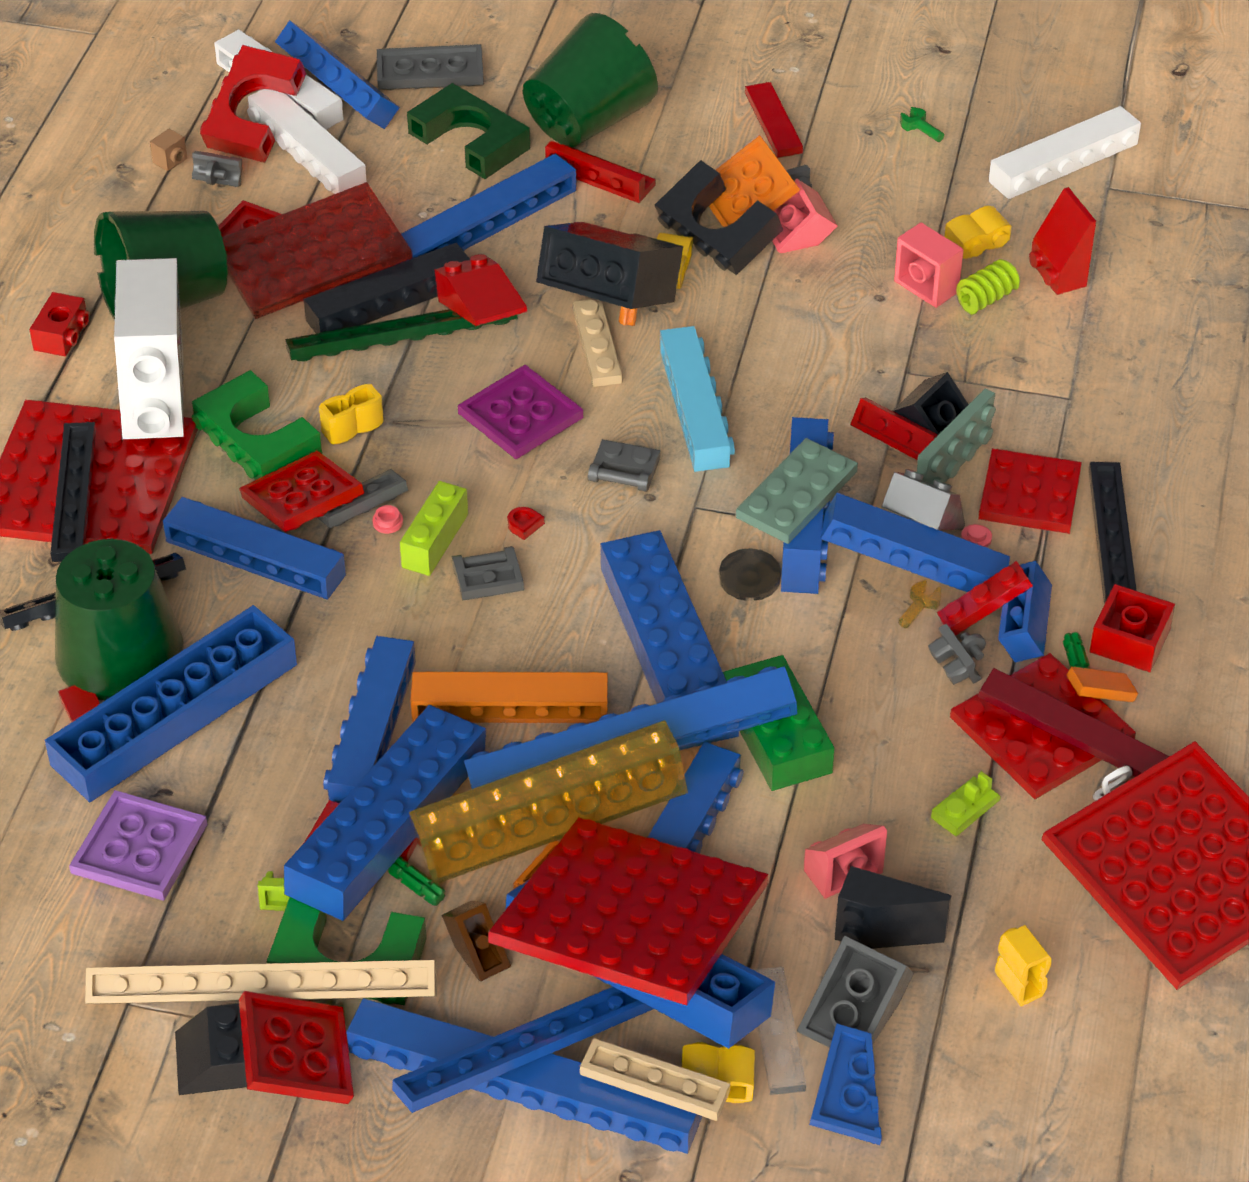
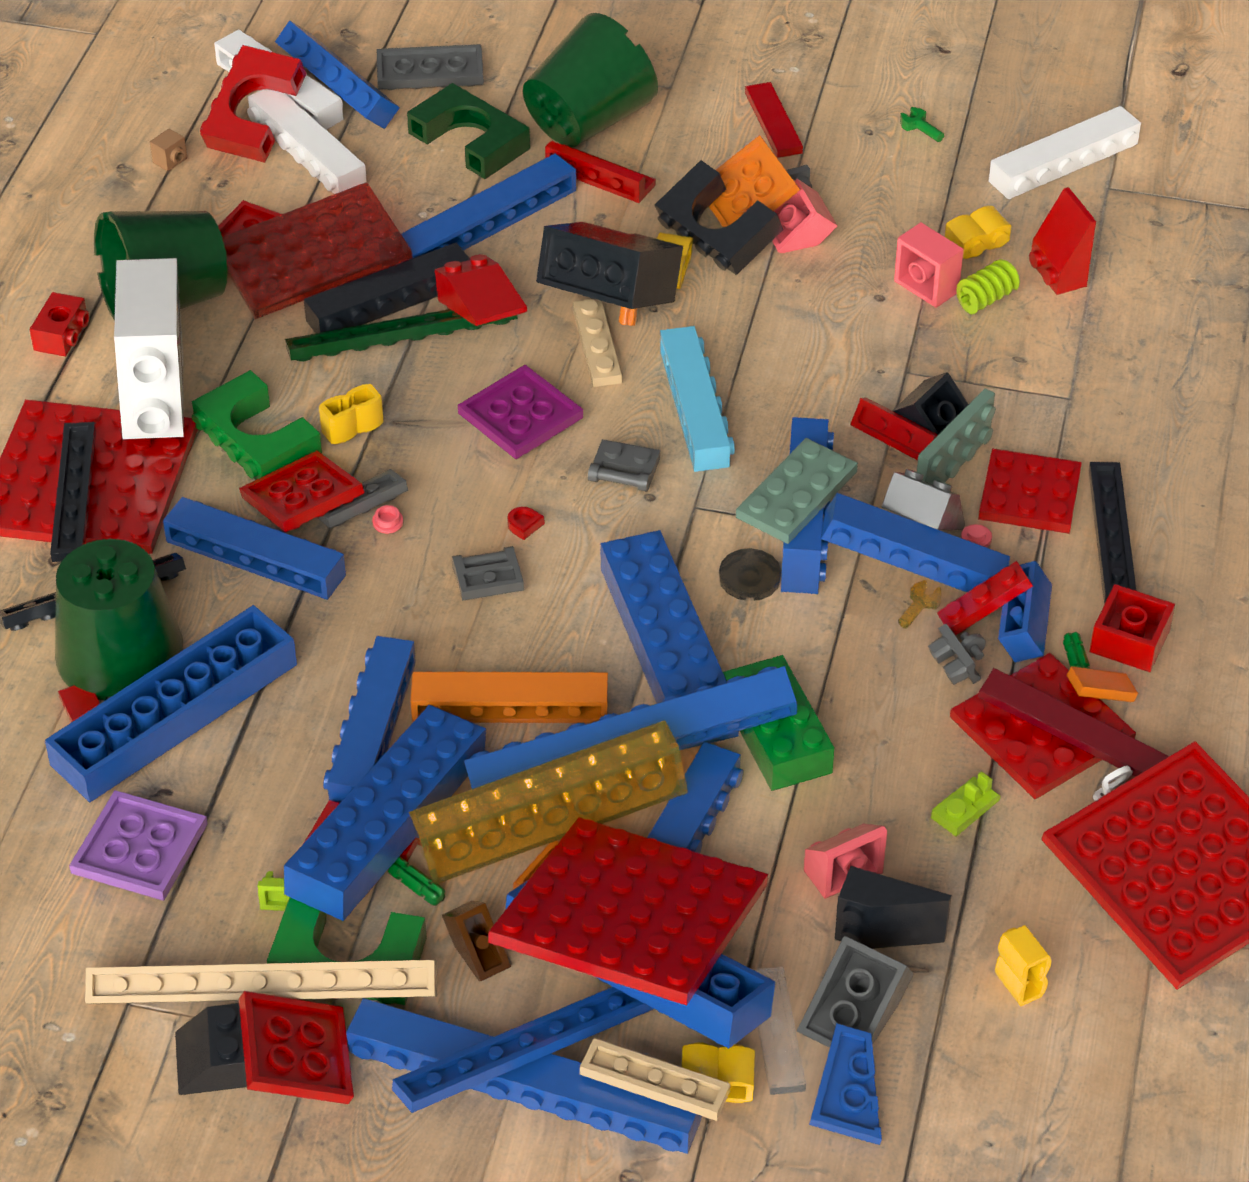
dark grey hips [192,151,242,187] -> none
lime brick [400,481,468,576] -> none

